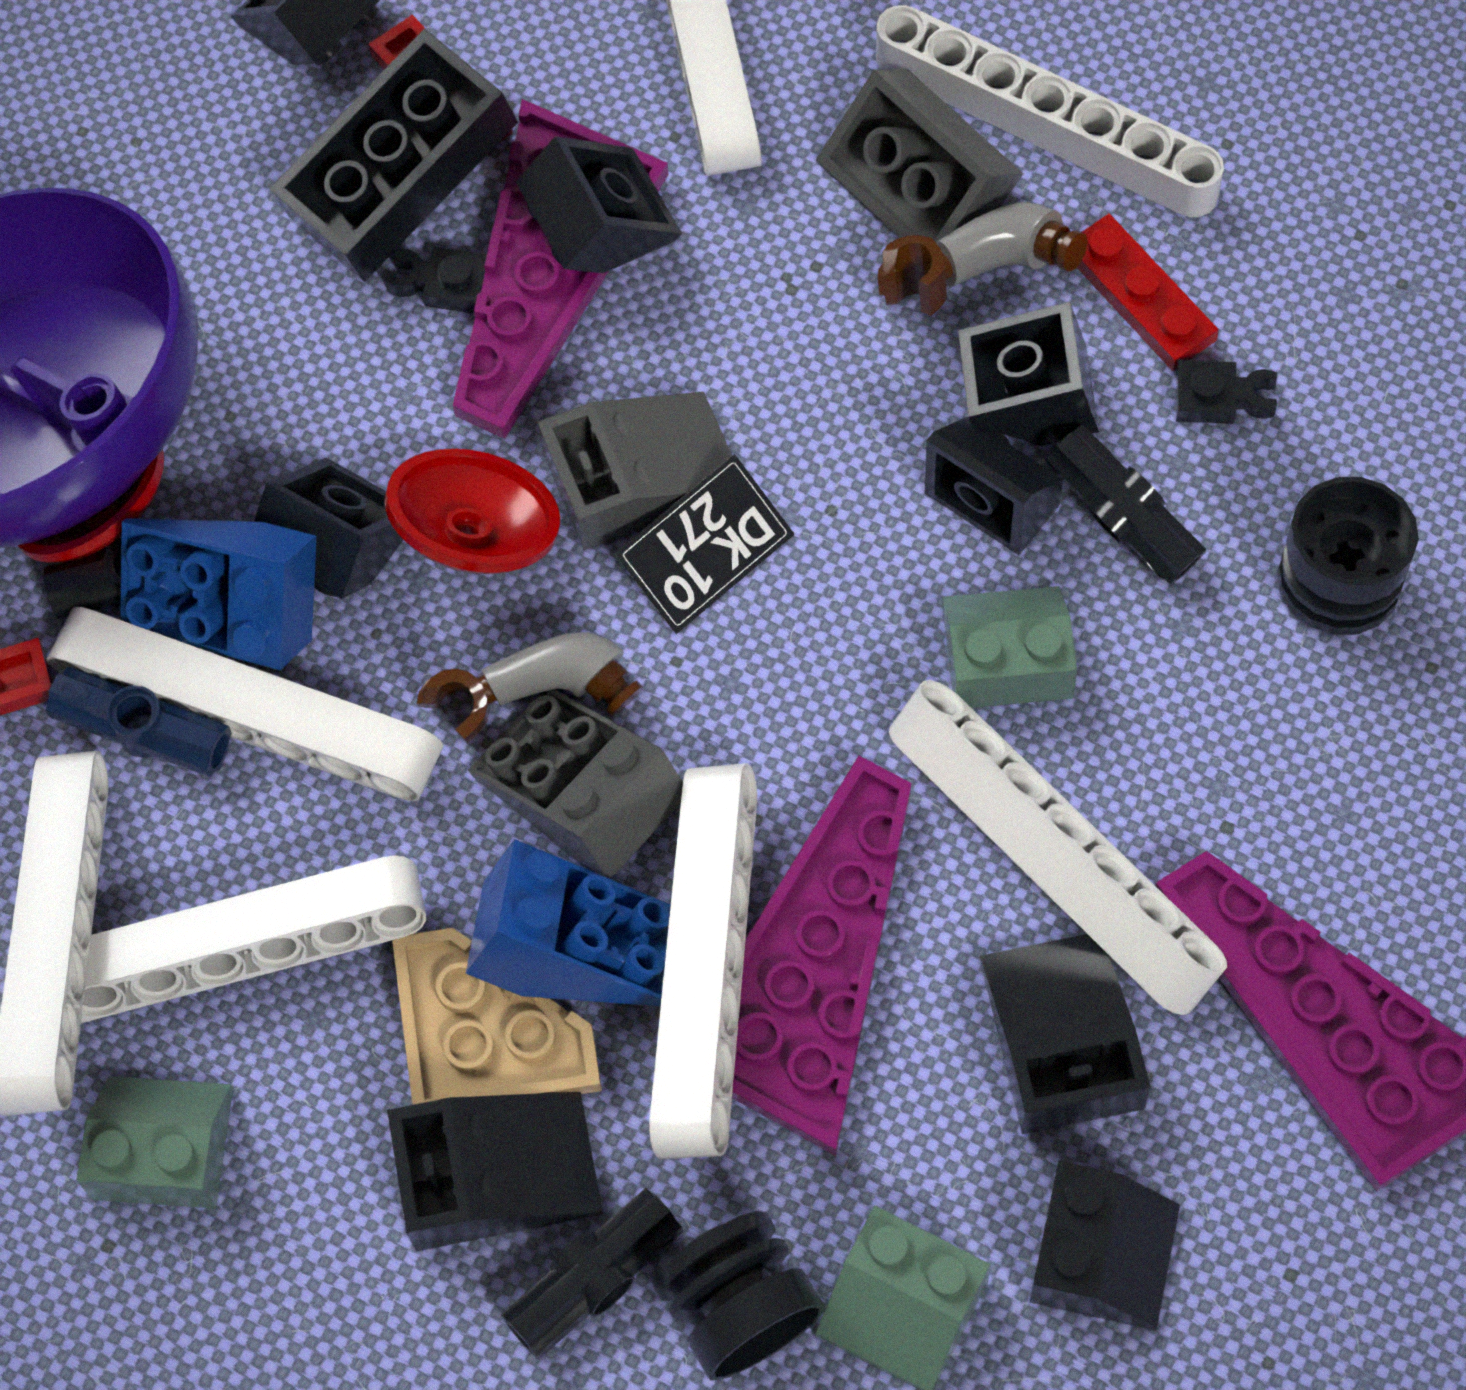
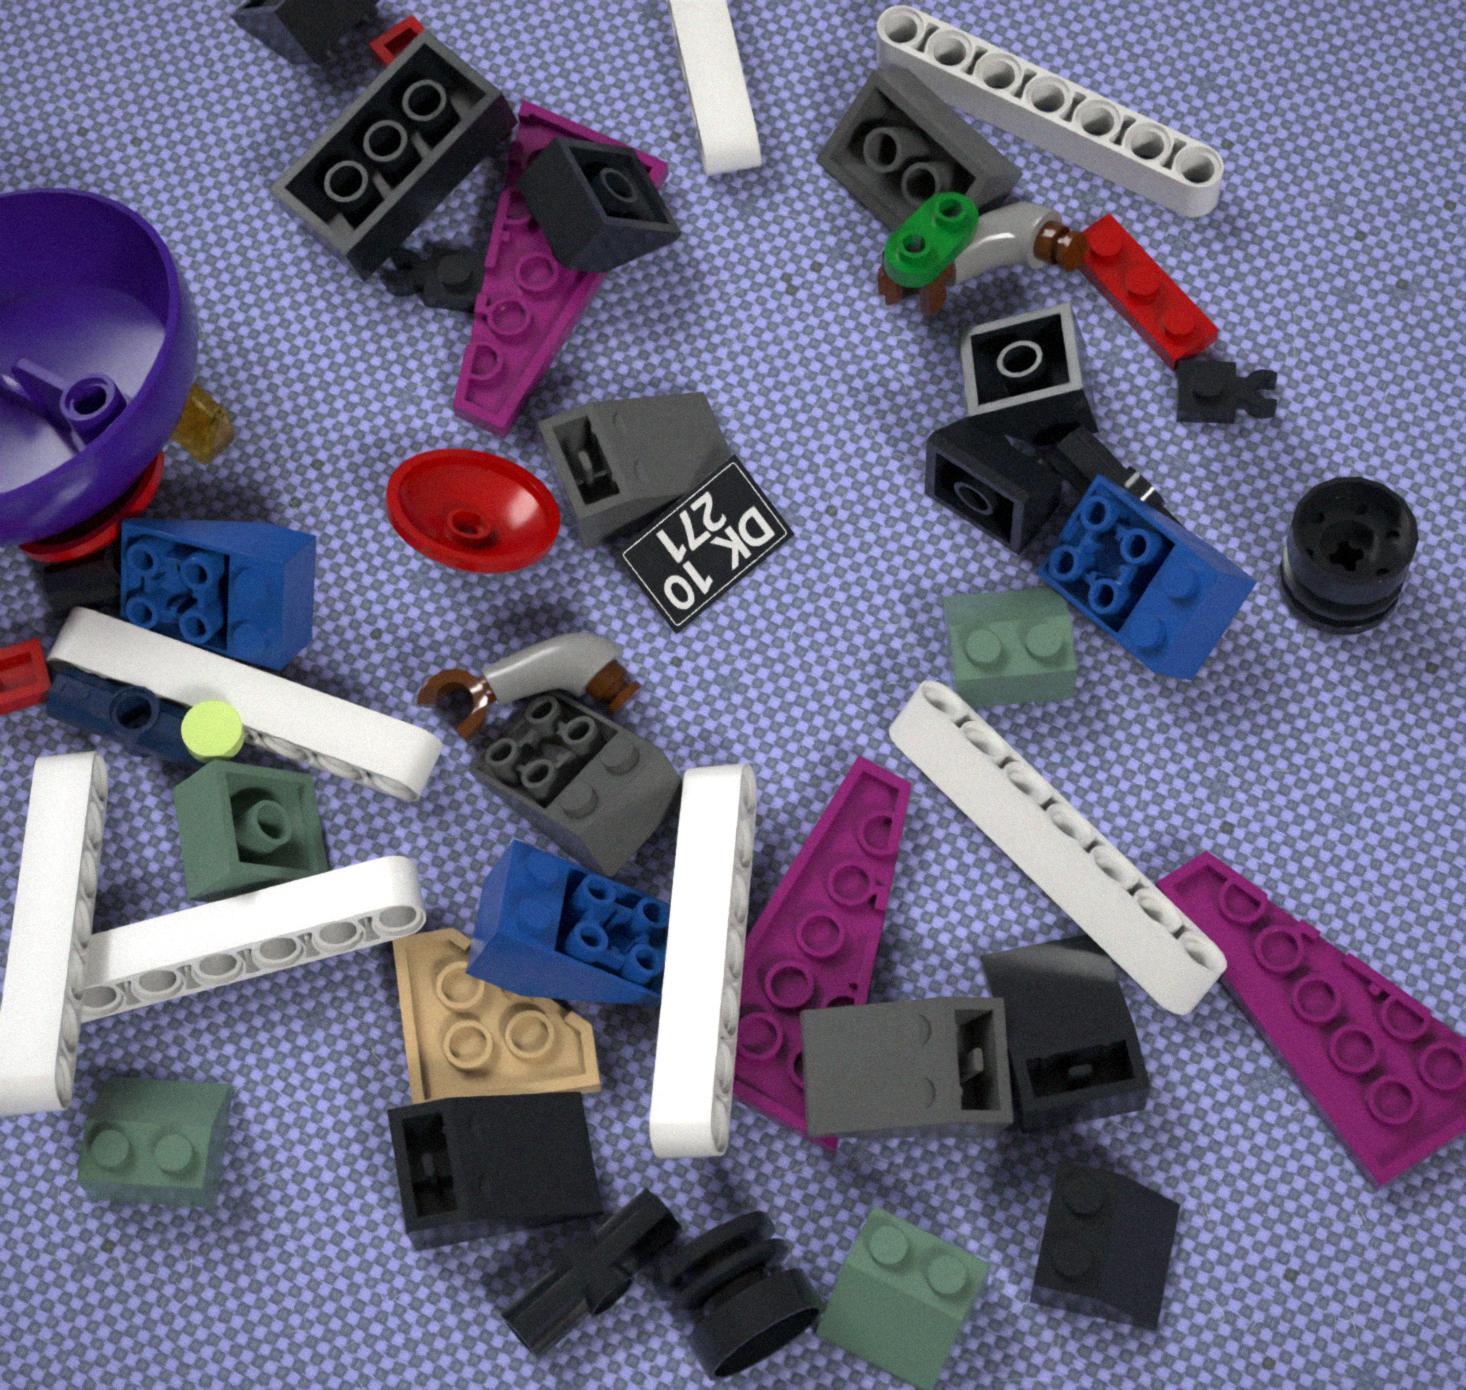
black slope [253,458,403,599] -> none
none -> clear yellow slope [171,383,235,465]
none -> sand green slope [173,759,328,903]
none -> yellowish green tile [181,700,245,764]
none -> dark grey slope [800,997,1013,1138]
none -> green plate [883,192,979,288]
none -> blue slope [1035,474,1257,680]

